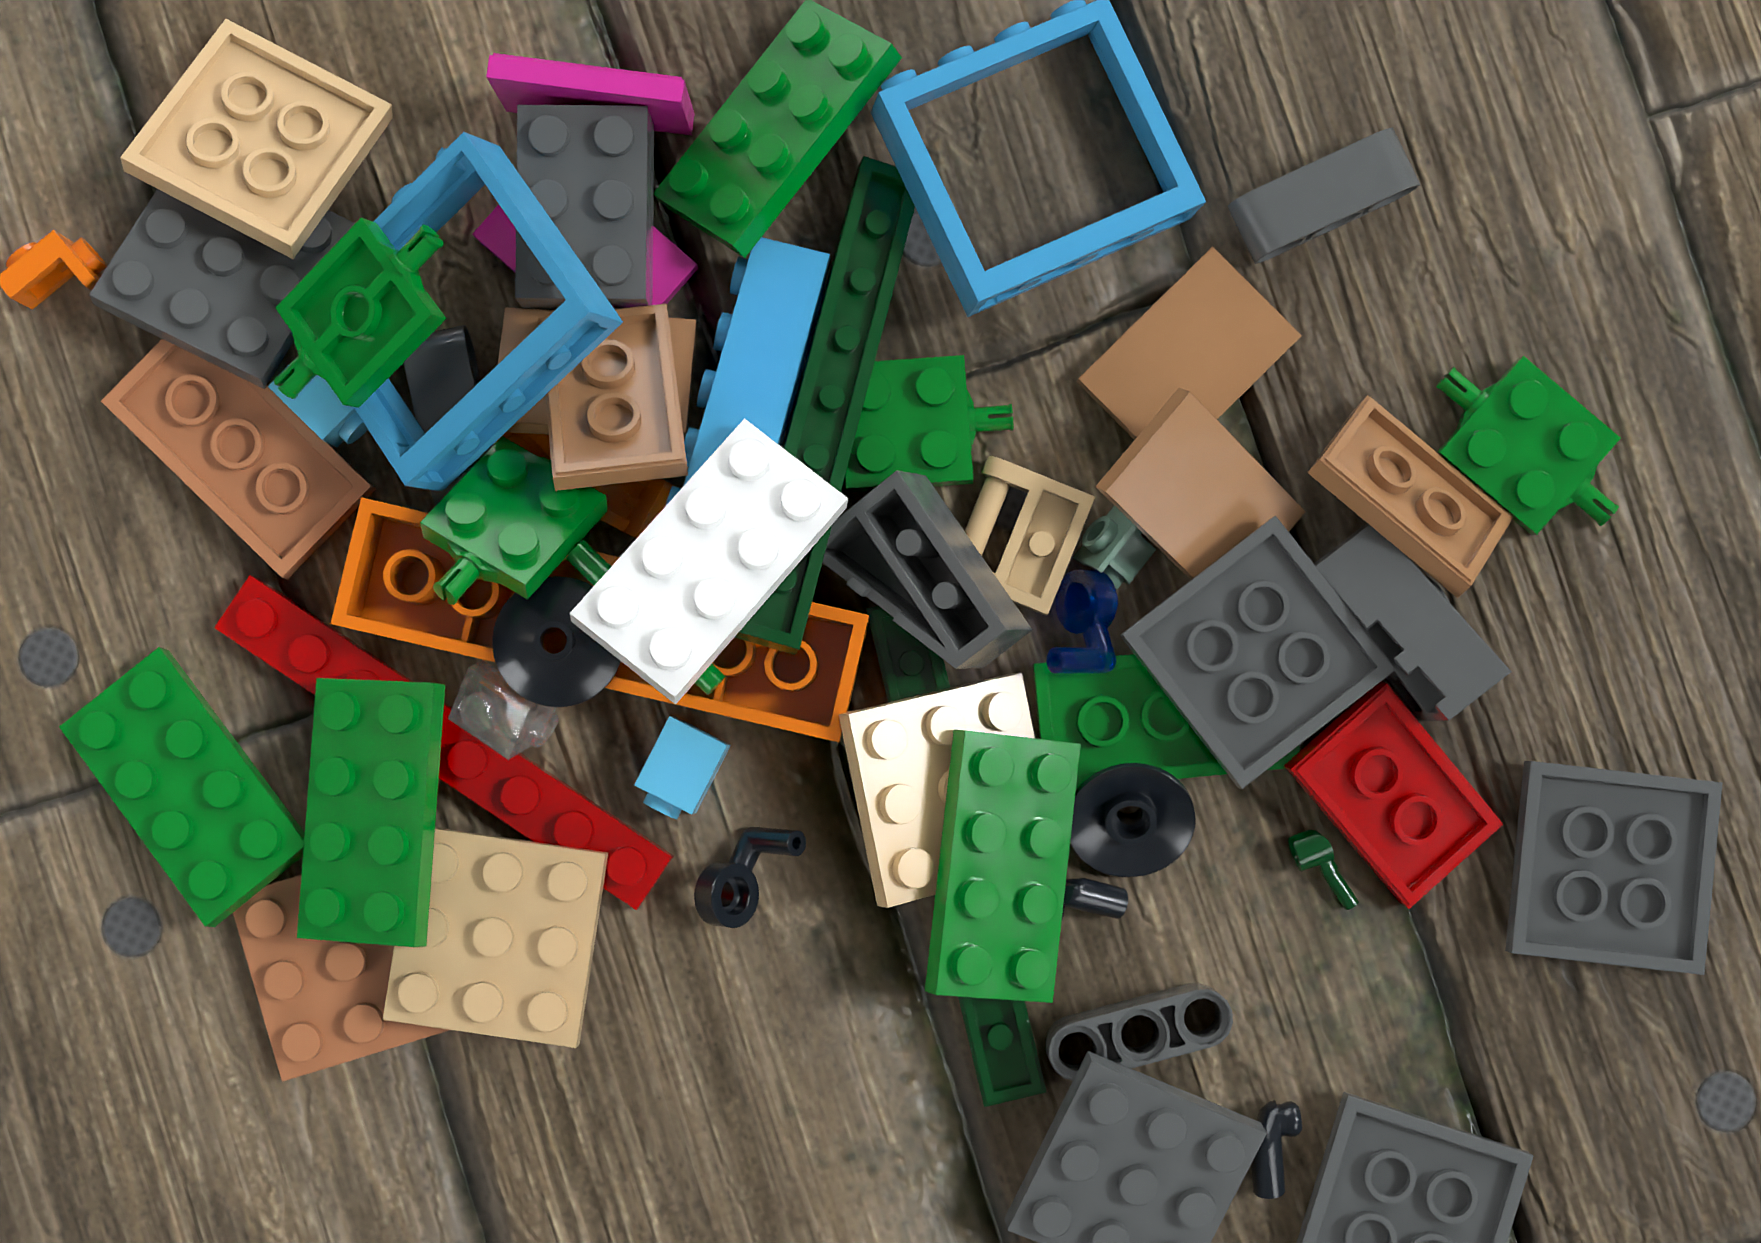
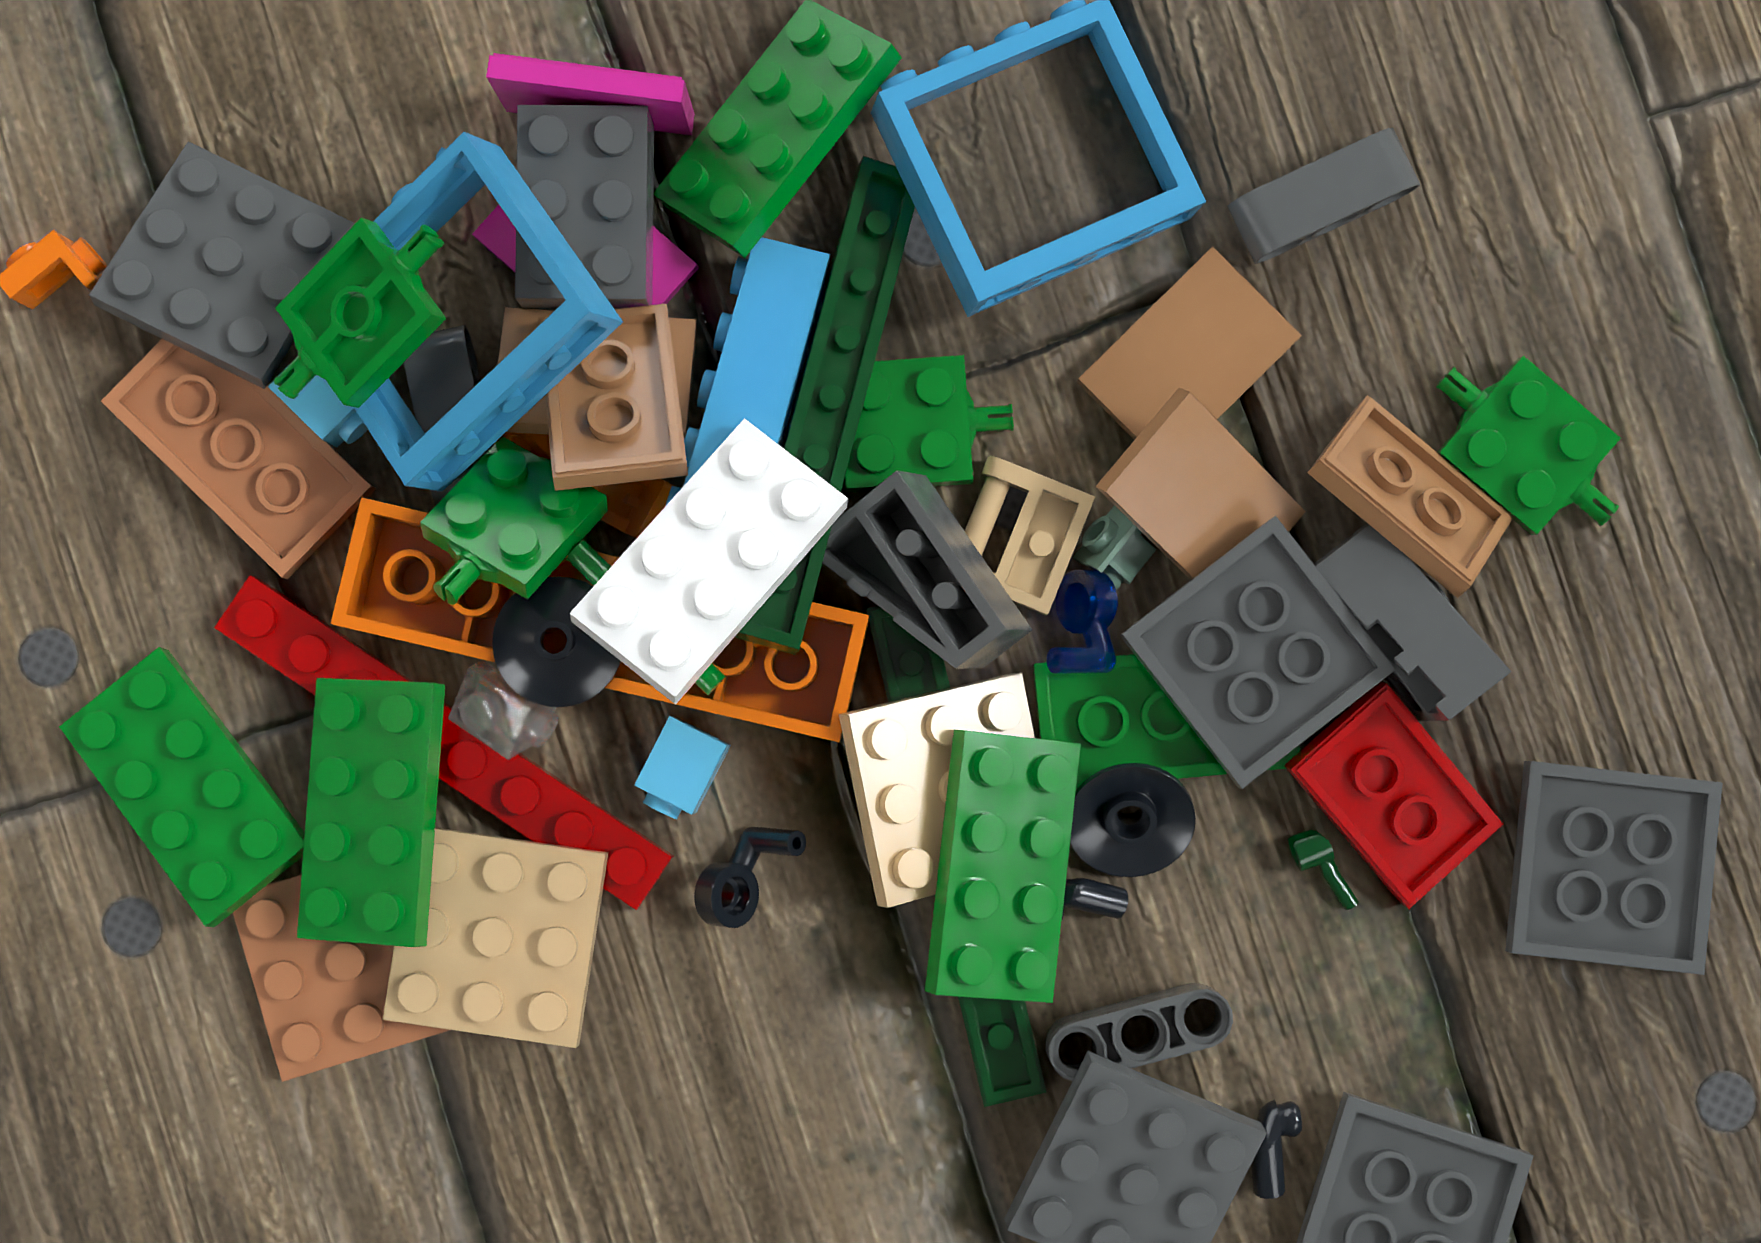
tan plate [120,19,393,259] -> none

